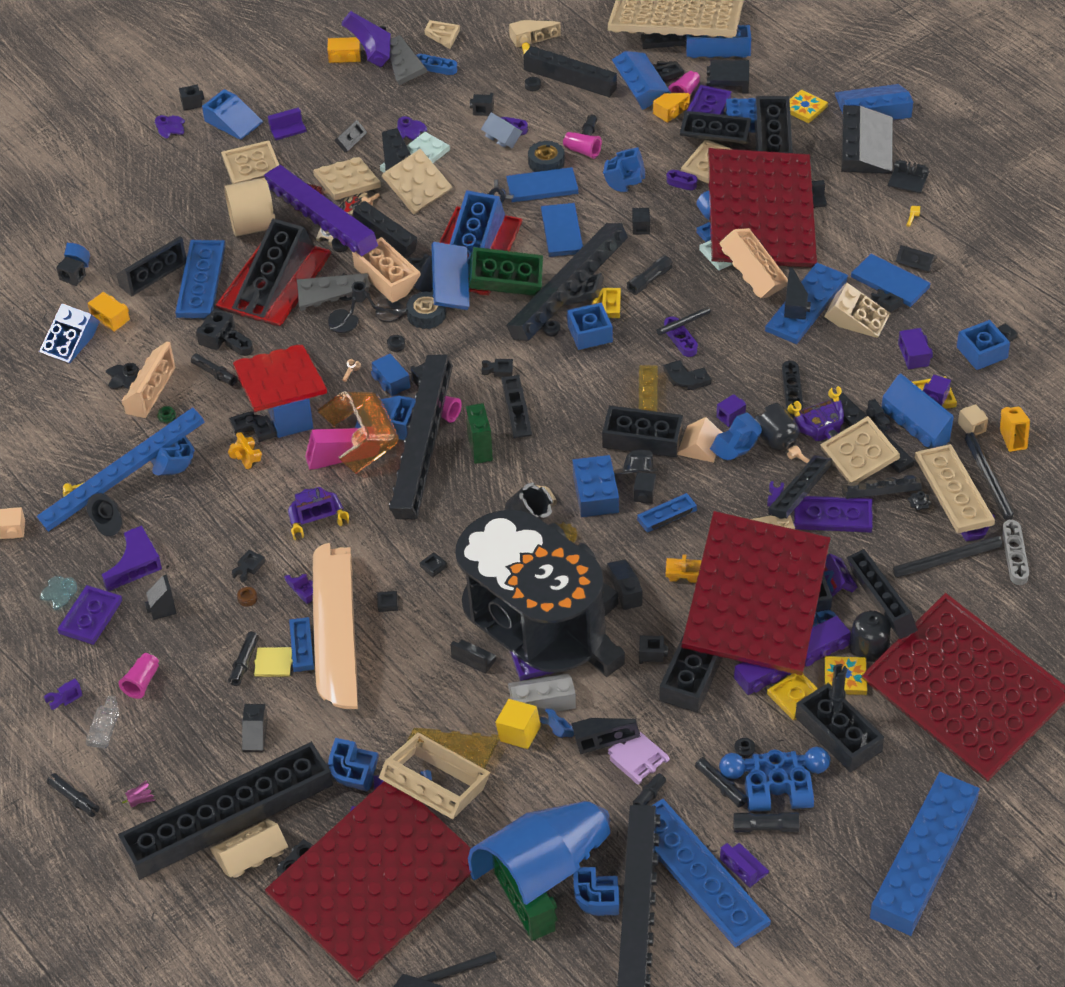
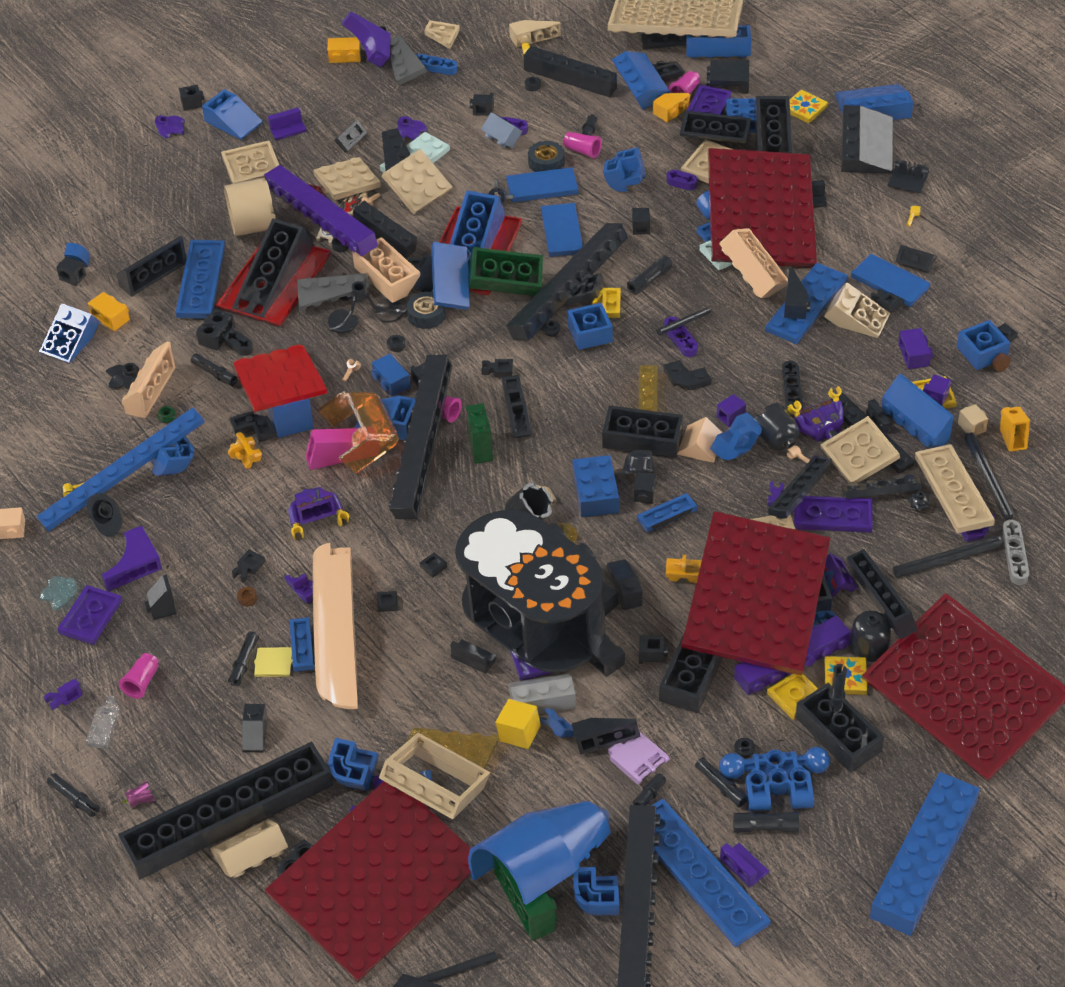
none -> reddish brown tile [992,353,1011,372]

